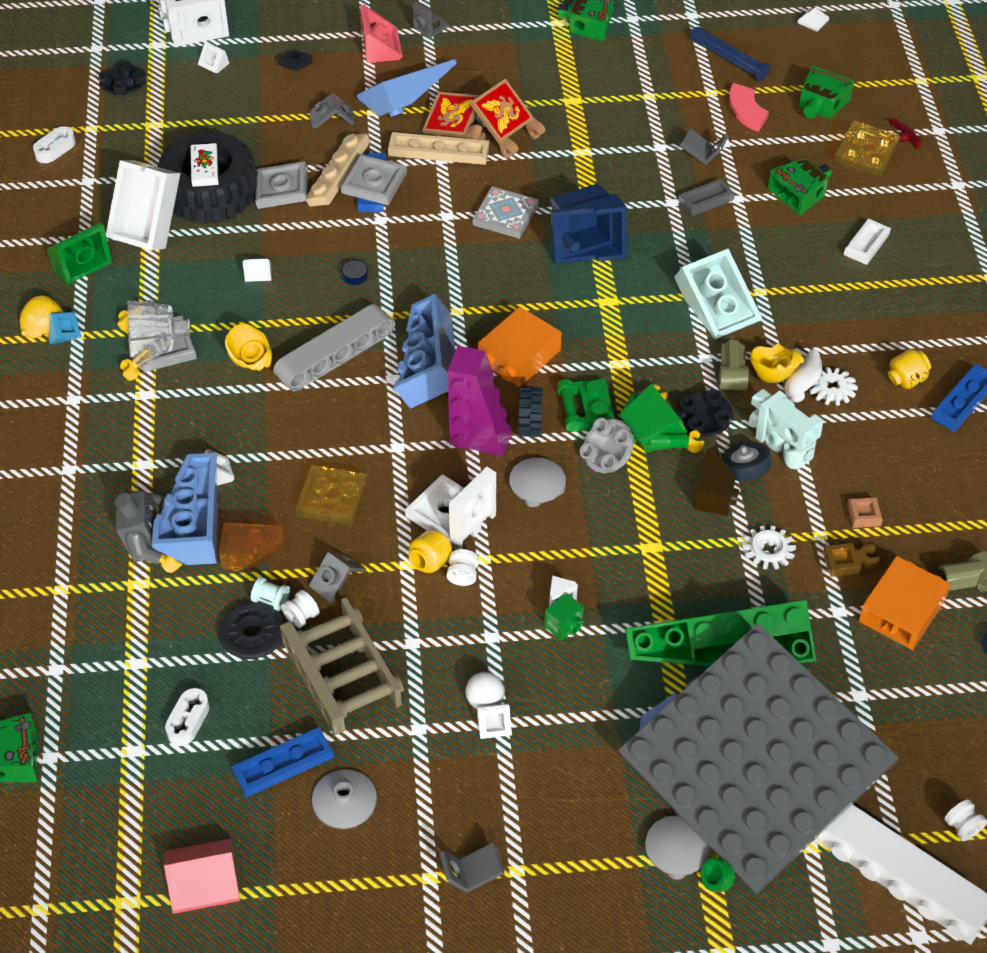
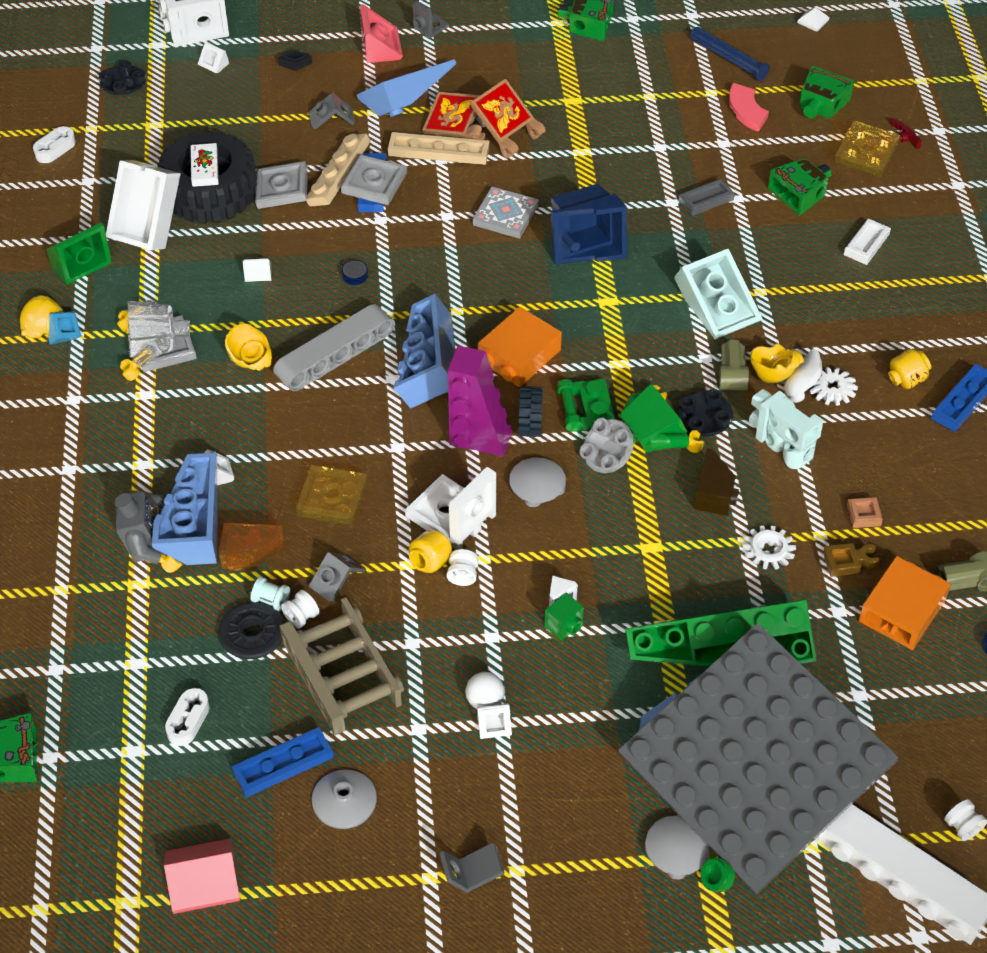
dark grey bracket [680,128,729,165] -> none
black wheel [721,442,772,481] -> none

